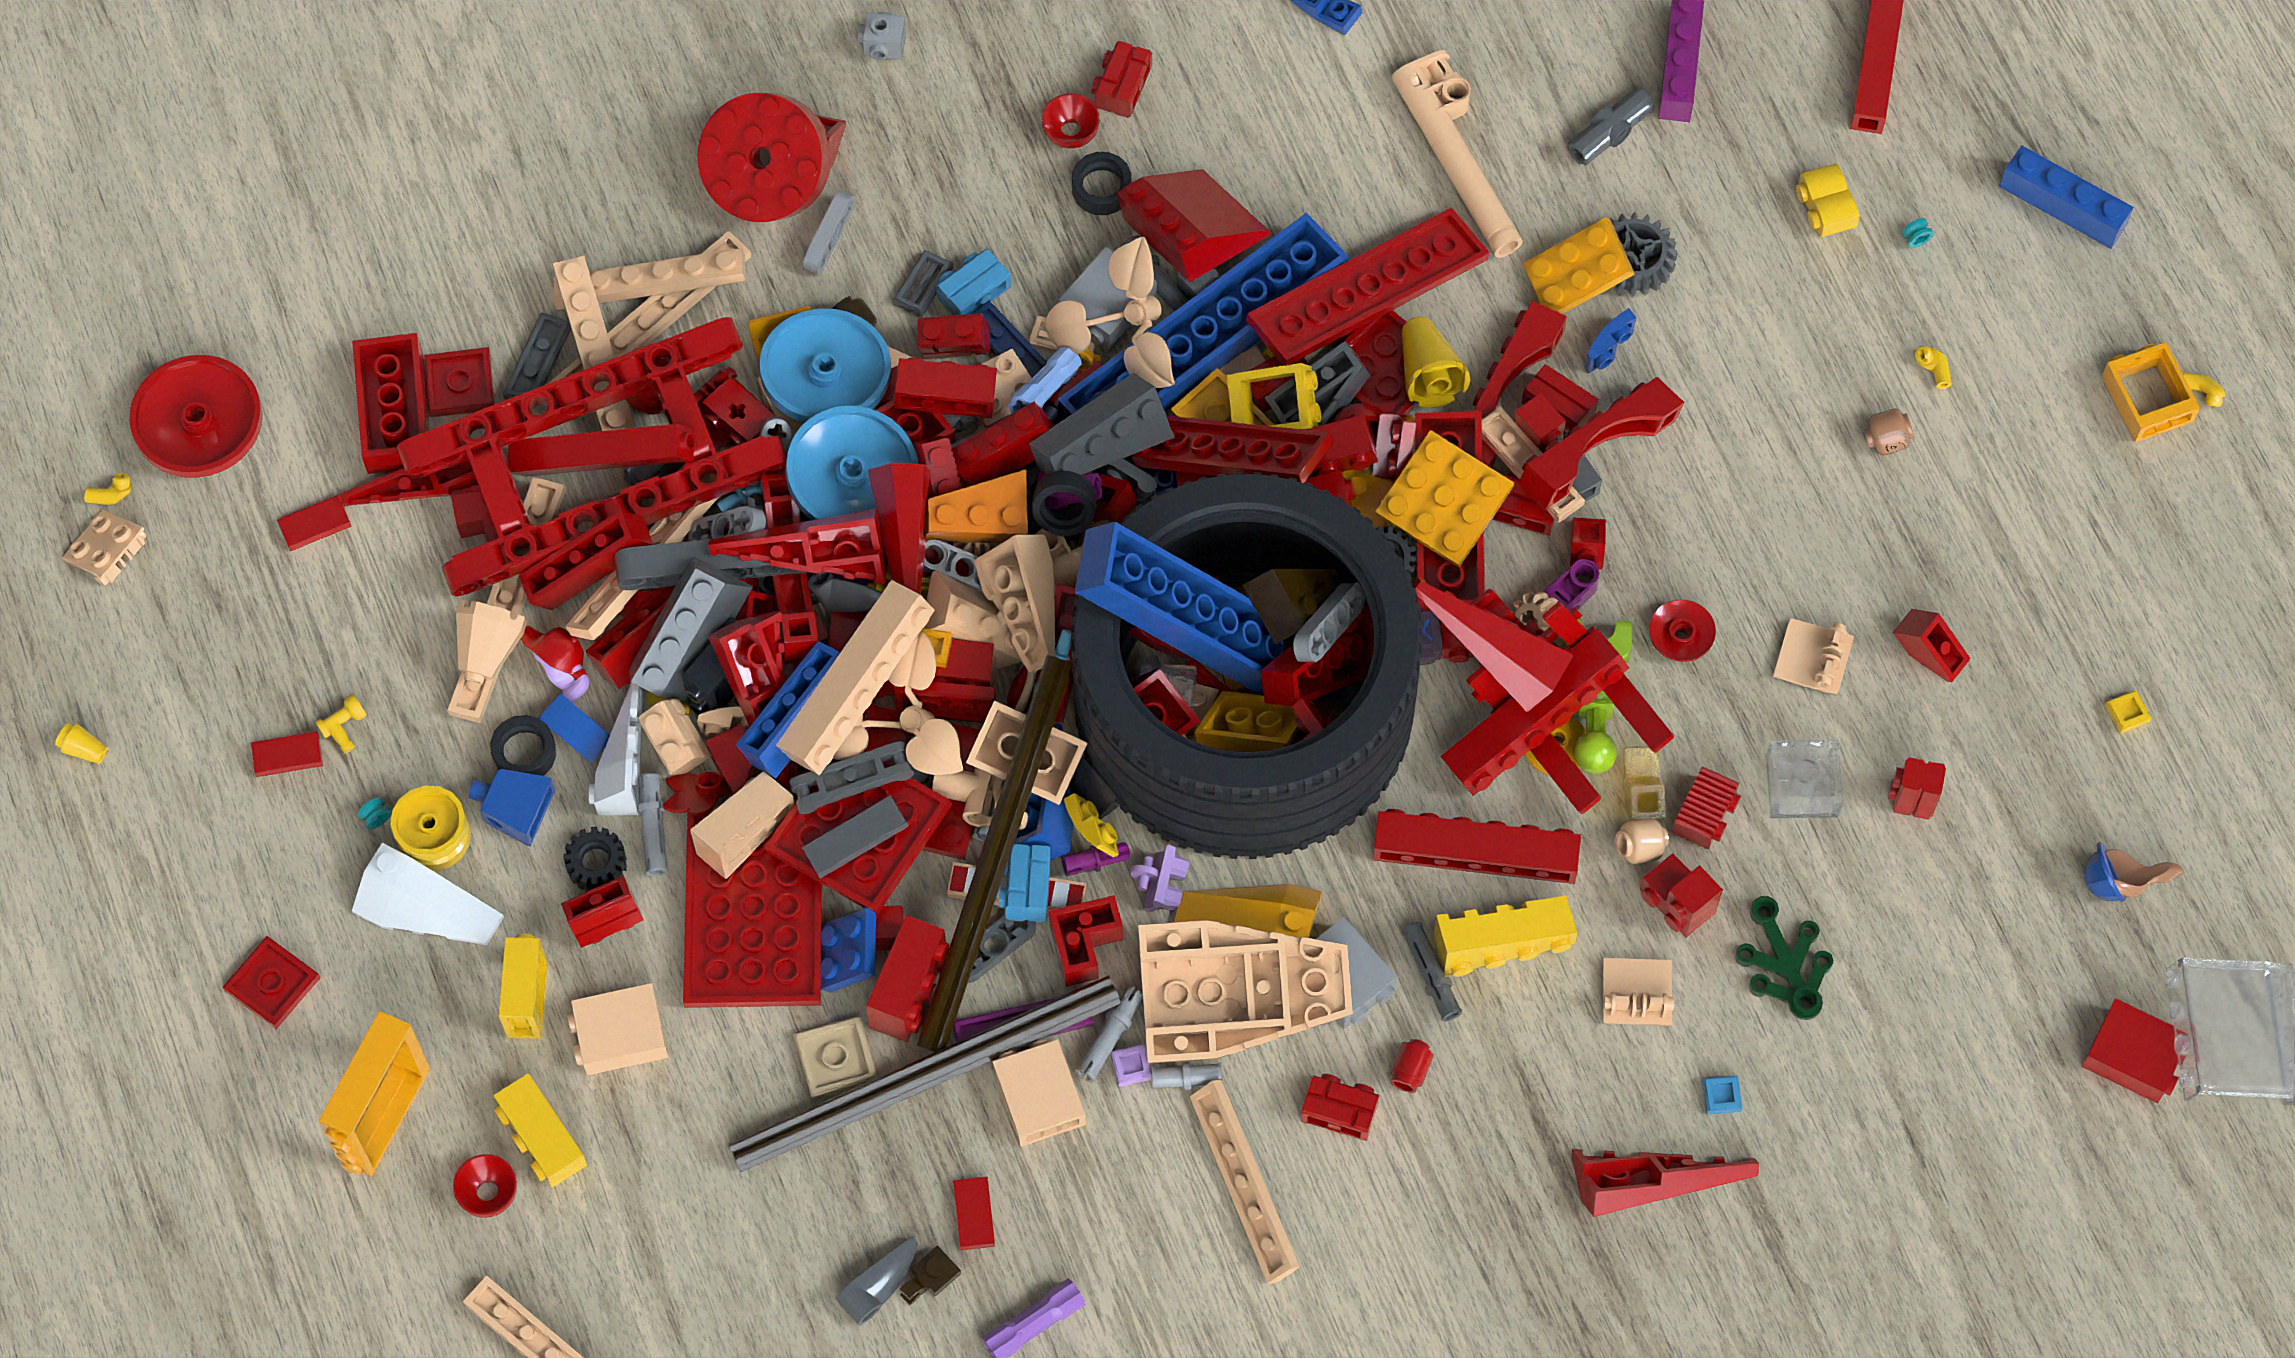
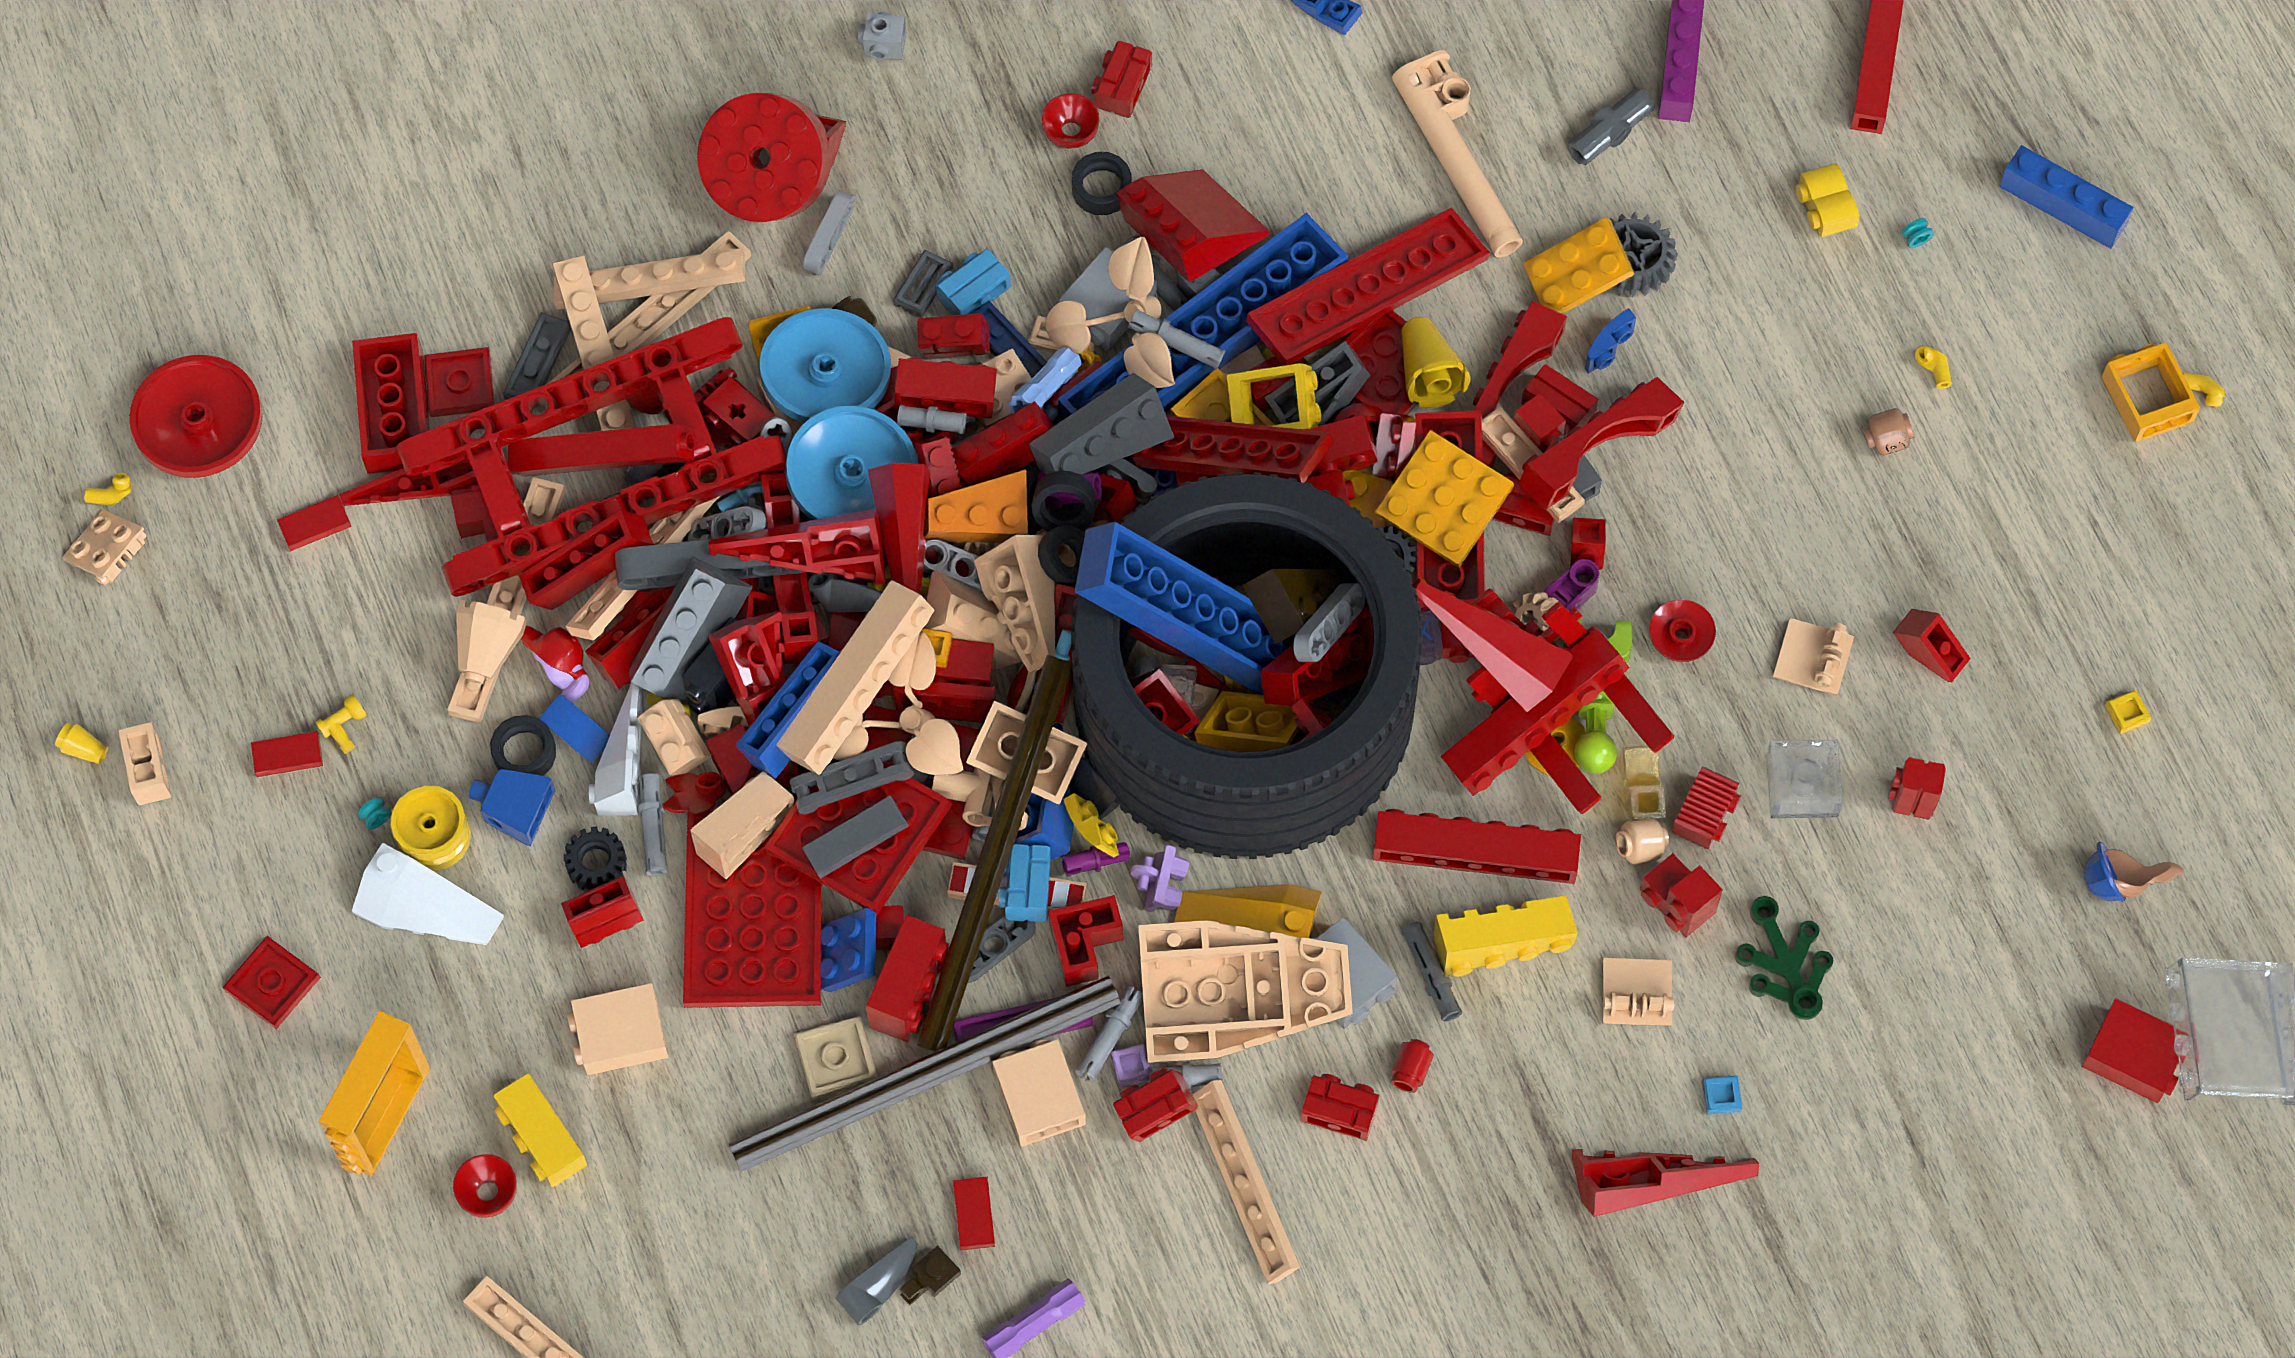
yellow window [499,934,548,1039] -> none
none -> light nougat brick [118,722,171,805]
none -> light grey pin [897,405,966,434]
none -> black tyre [1038,525,1085,586]
none -> red brick [1113,1068,1198,1142]
none -> light grey pin [1128,309,1226,370]

